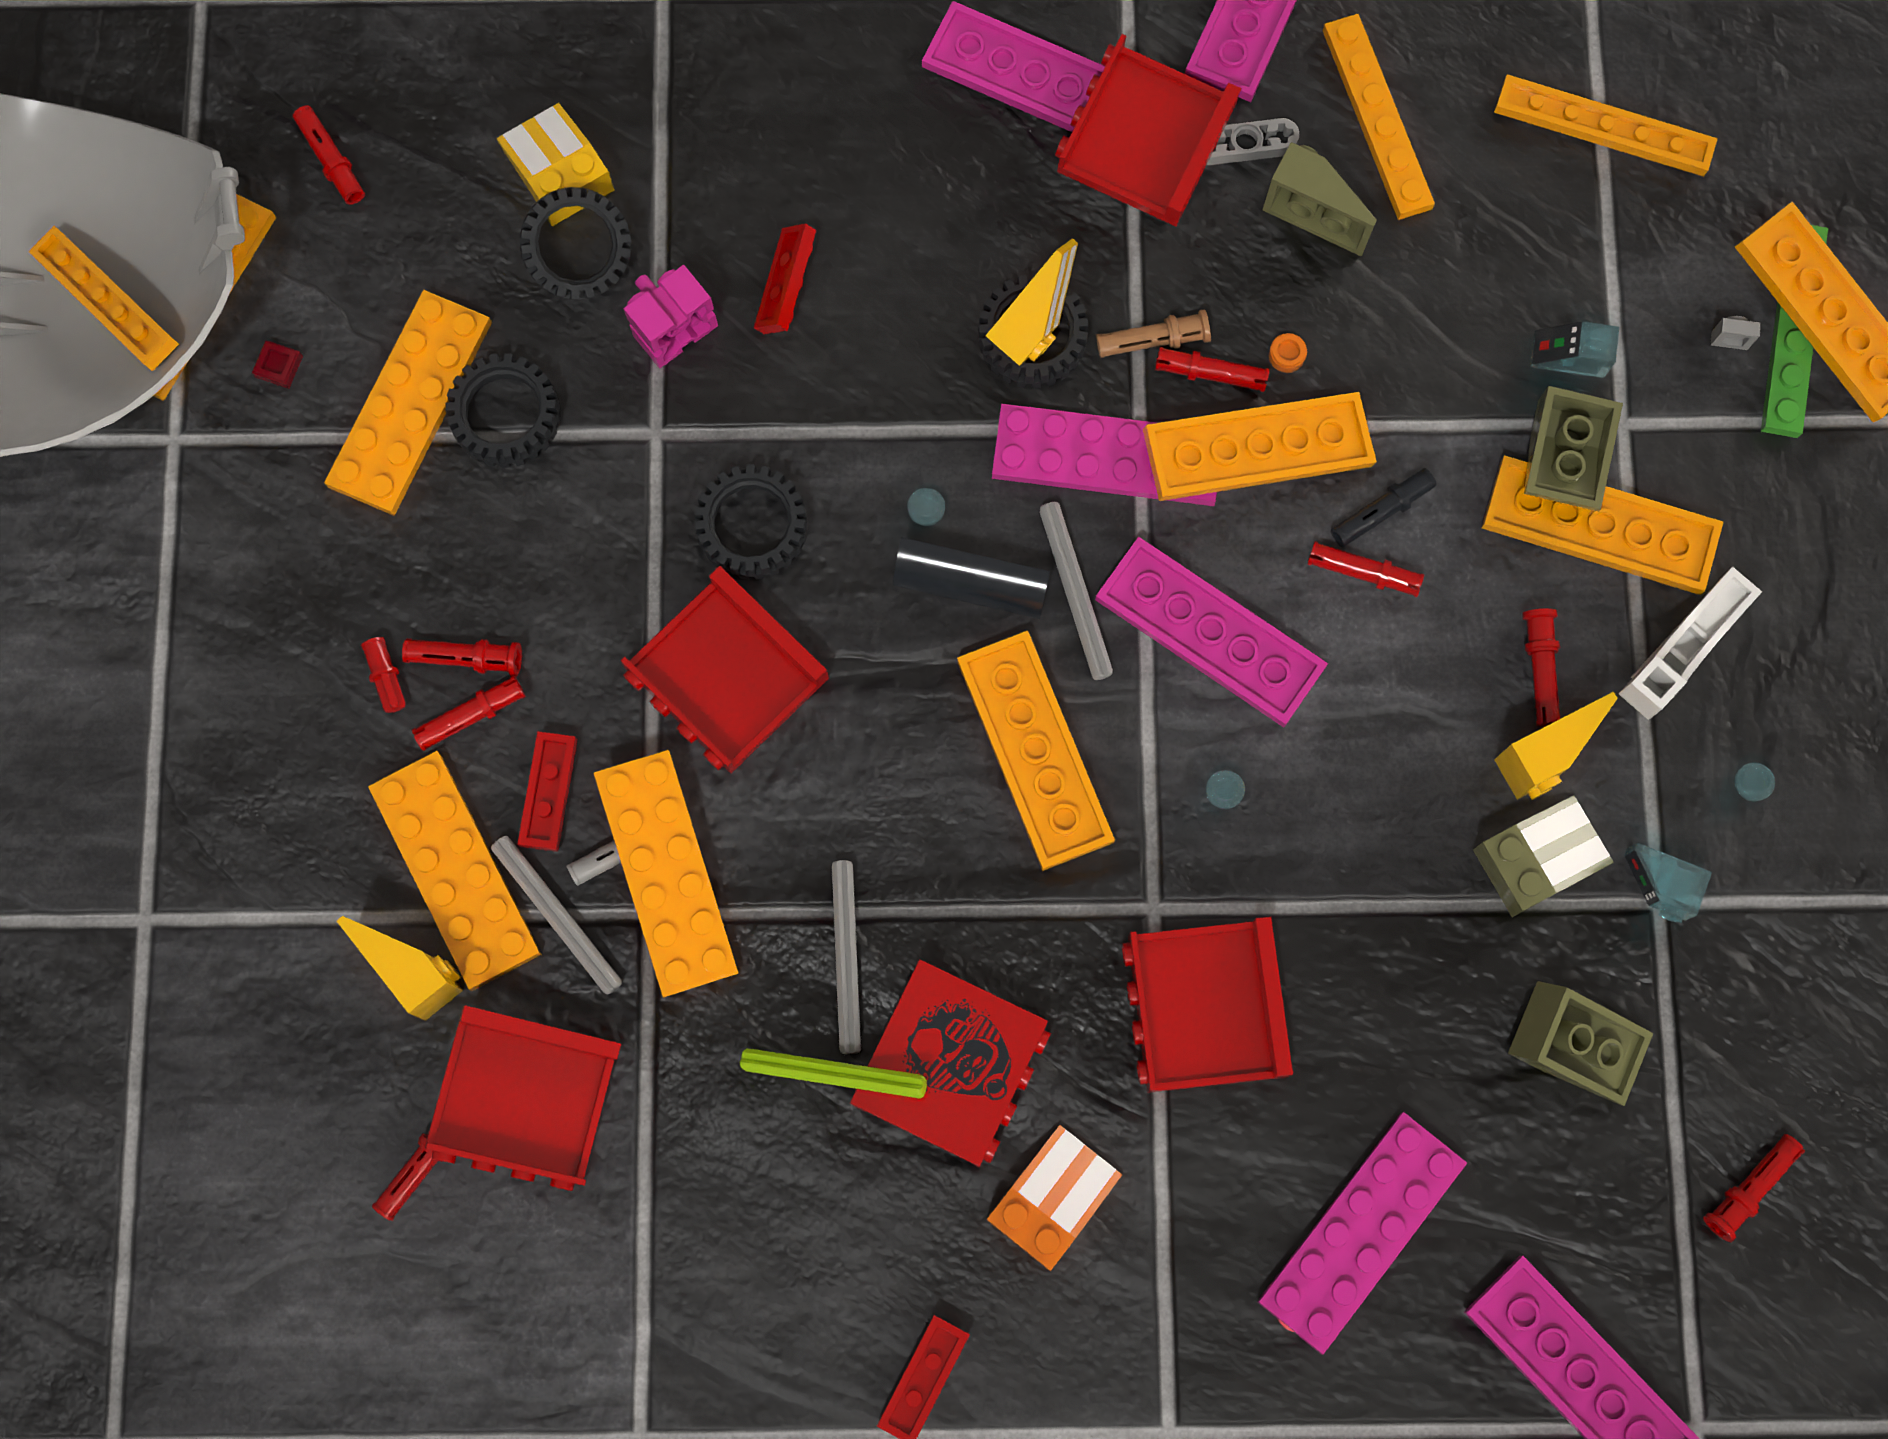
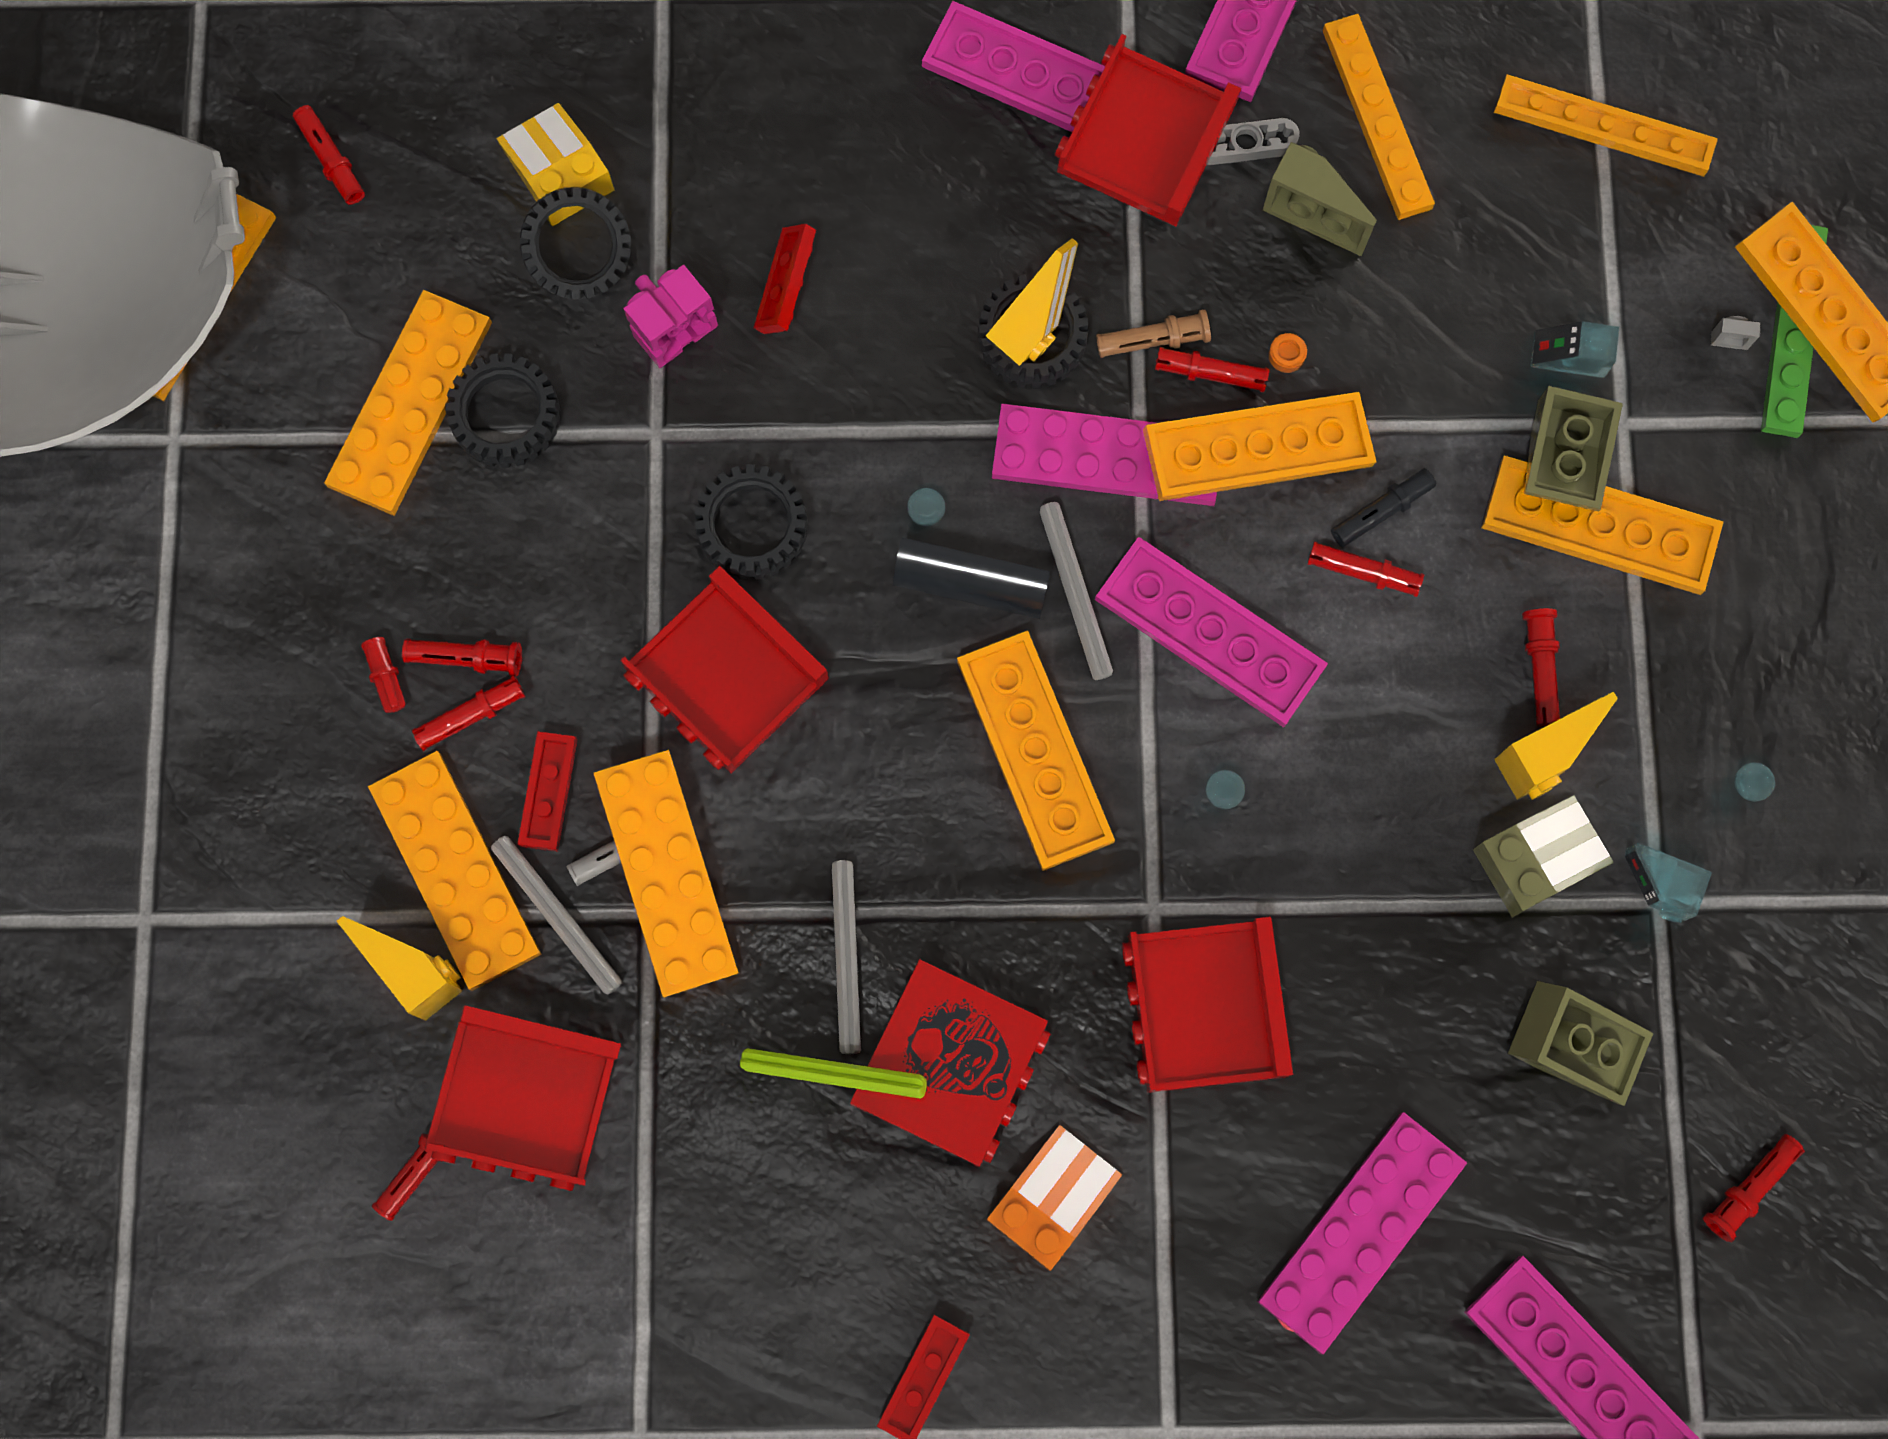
light orange plate [28,225,179,371] -> none
dark red tile [252,340,303,389] -> none
white arch [1619,567,1762,720] -> none

